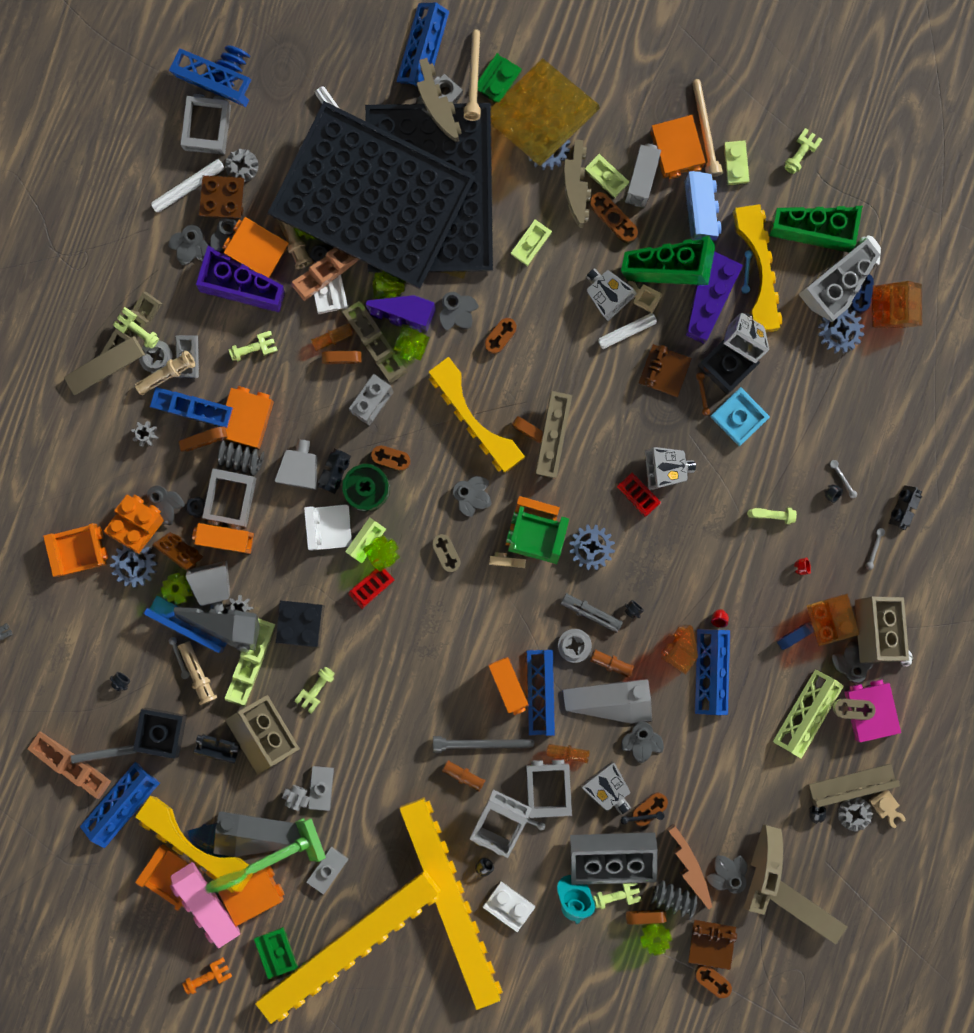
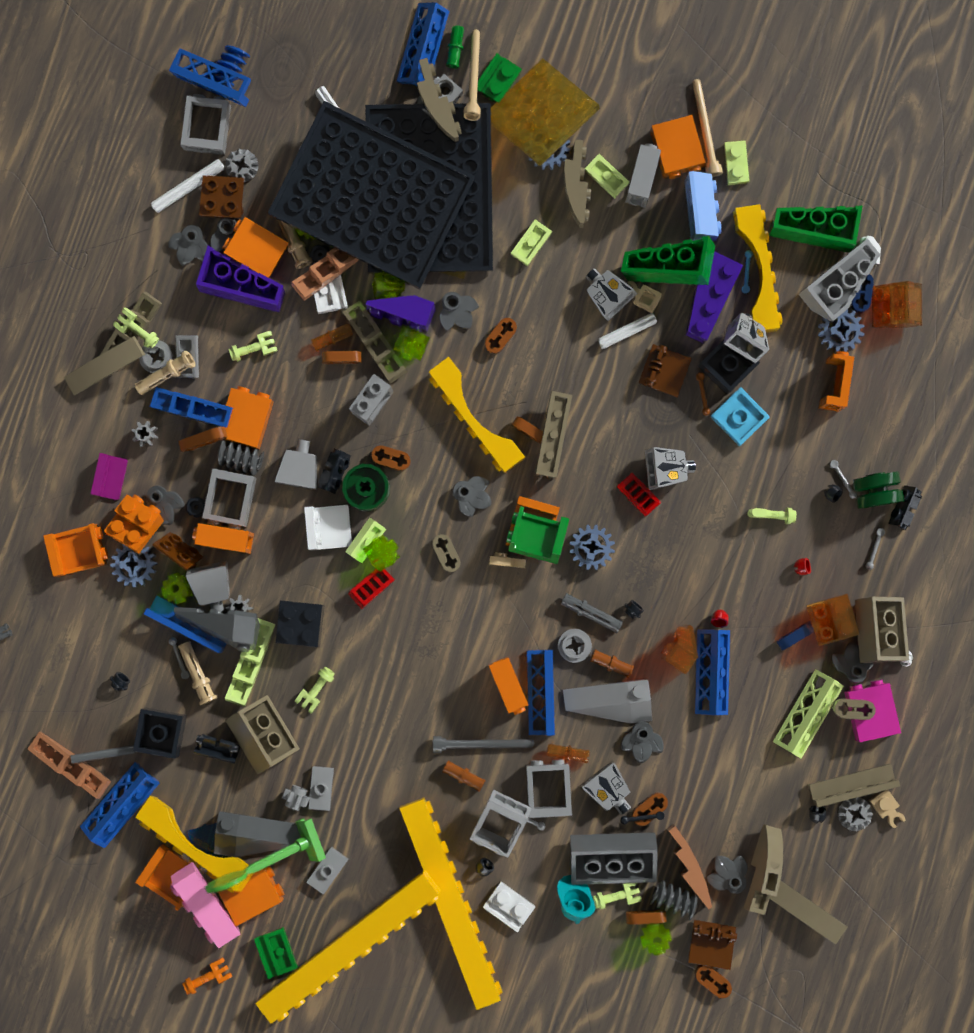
dark orange beam [590,192,638,243] -> none
yellowish green hinge [785,128,822,174] -> none
none -> magenta panel [91,453,128,500]
none -> green axle [446,25,464,69]
none -> orange panel [818,351,854,412]
none -> dark green wheel [853,472,905,509]

